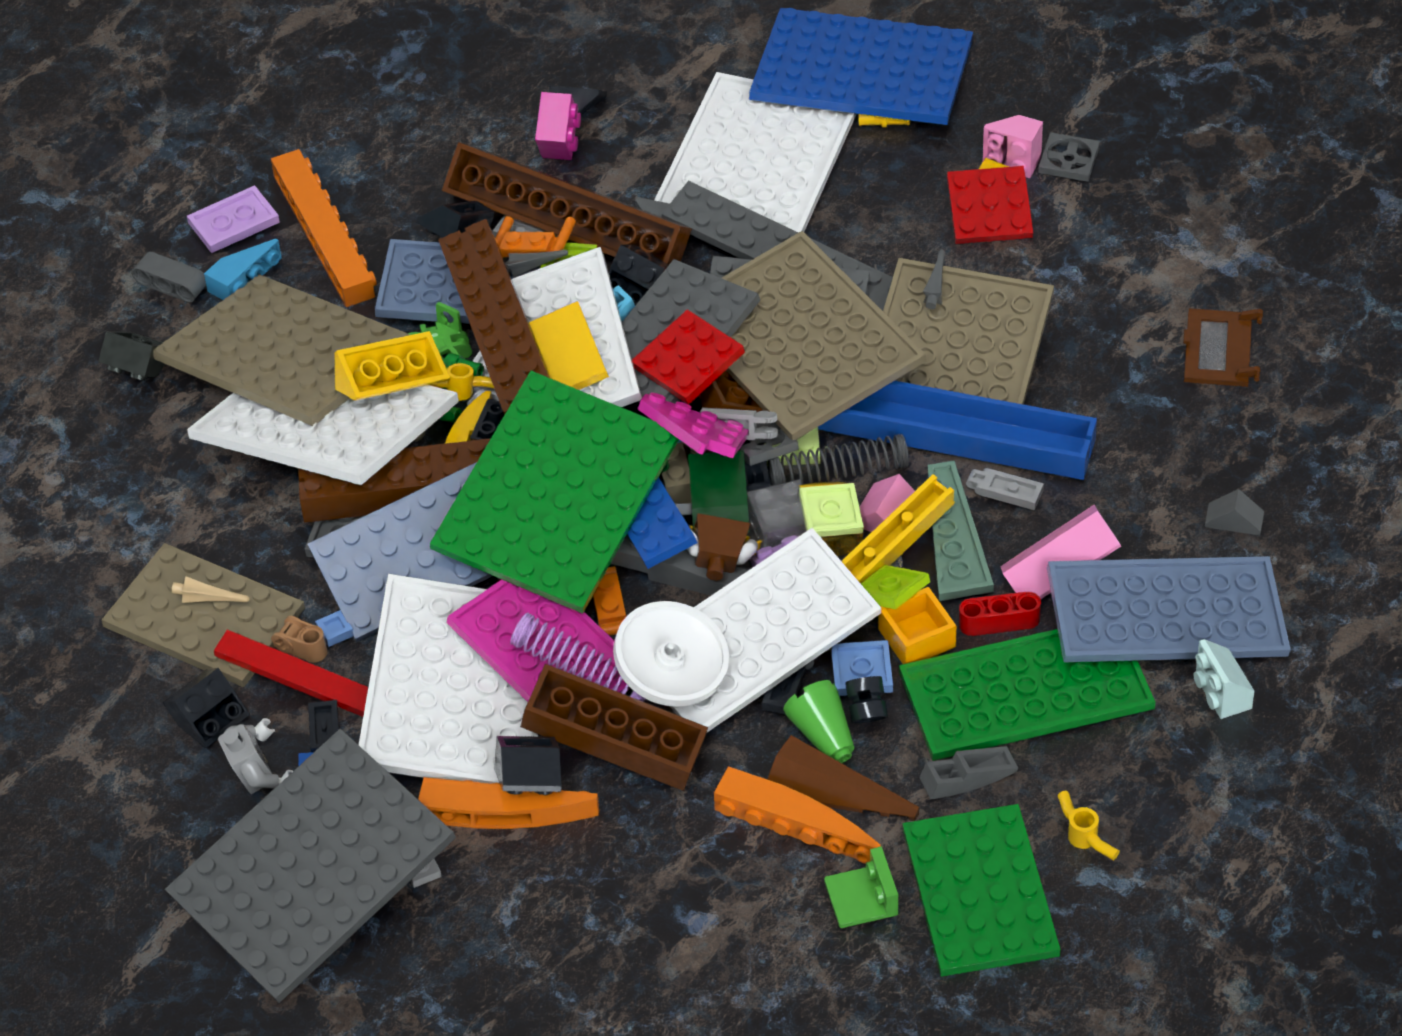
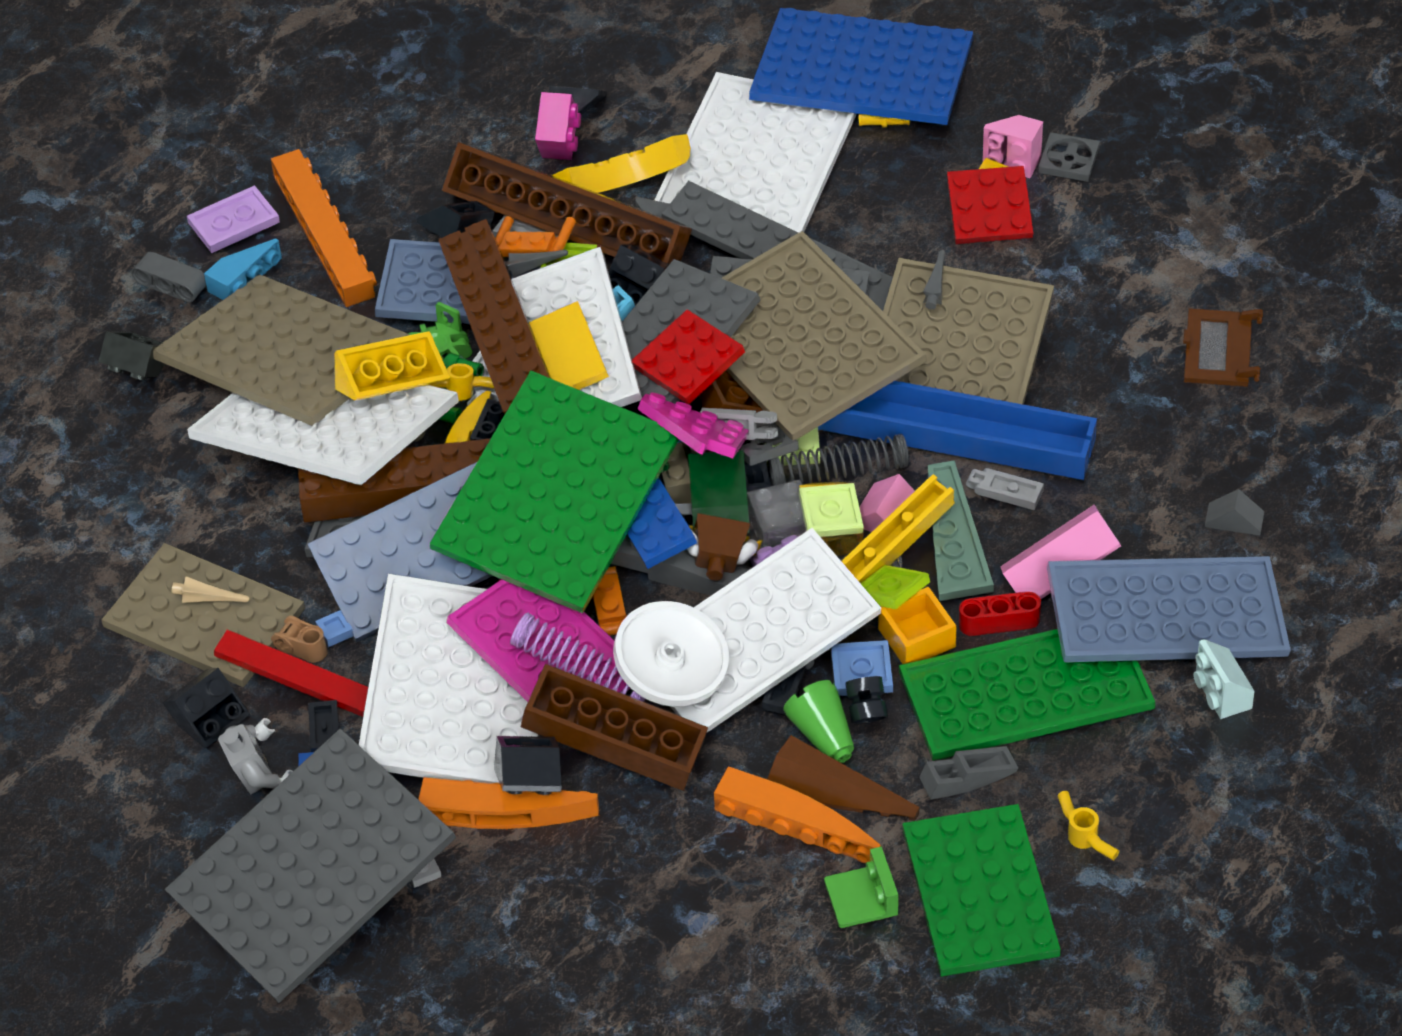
none -> yellow brick [552,134,691,193]

